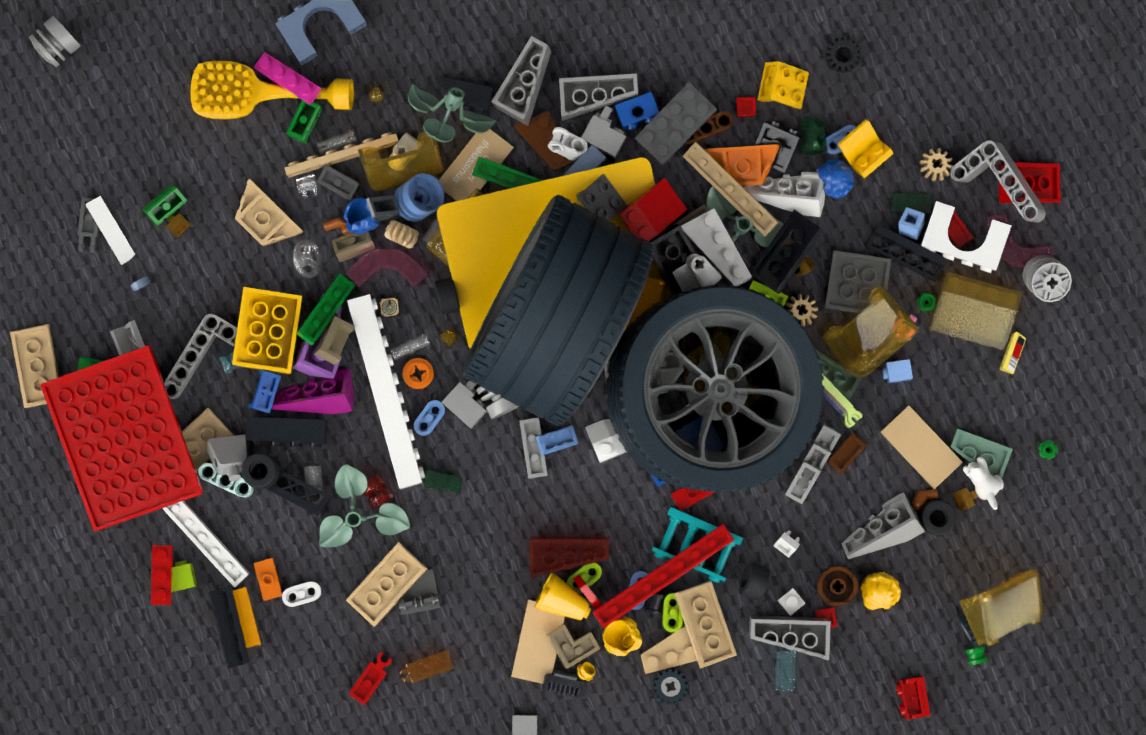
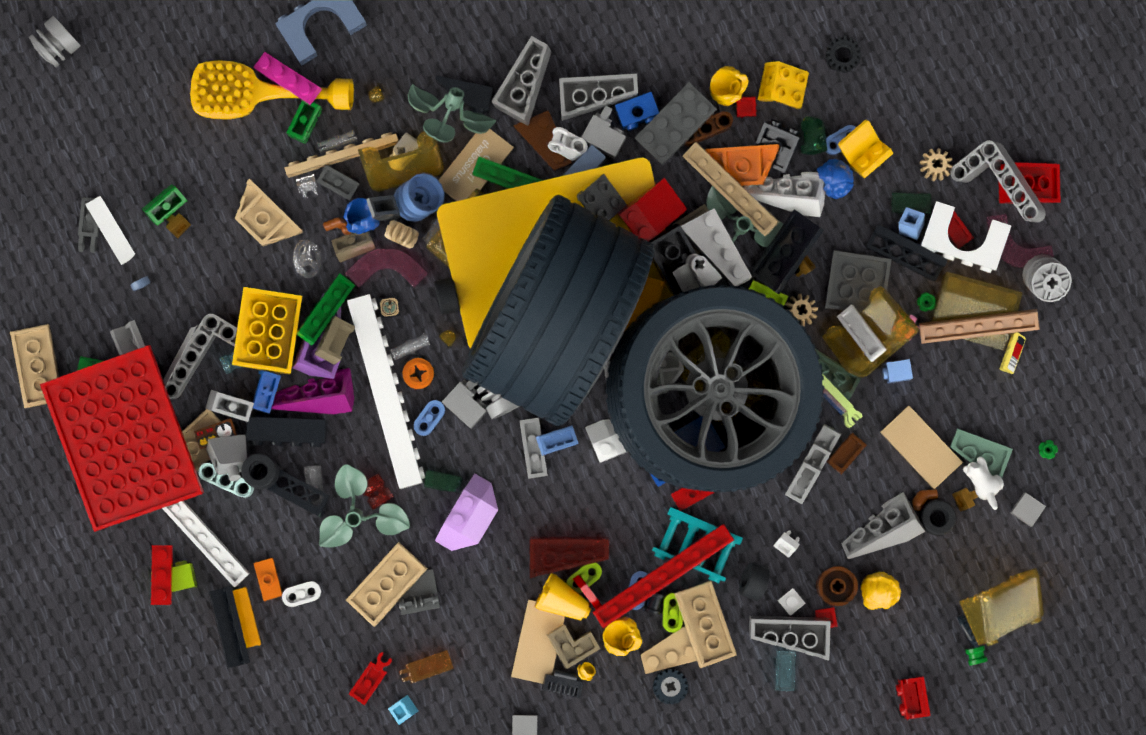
none -> white sticker [163,325,198,385]
none -> tile [194,418,237,450]
none -> light grey hinge [205,390,254,422]
none -> medium azure slope [388,695,418,725]
none -> lavender wedge [435,474,498,551]
none -> yellow hair [709,66,748,106]
none -> white plate [837,304,887,362]
none -> medium nougat tile [919,309,1039,344]
none -> light grey piece [1010,492,1046,527]

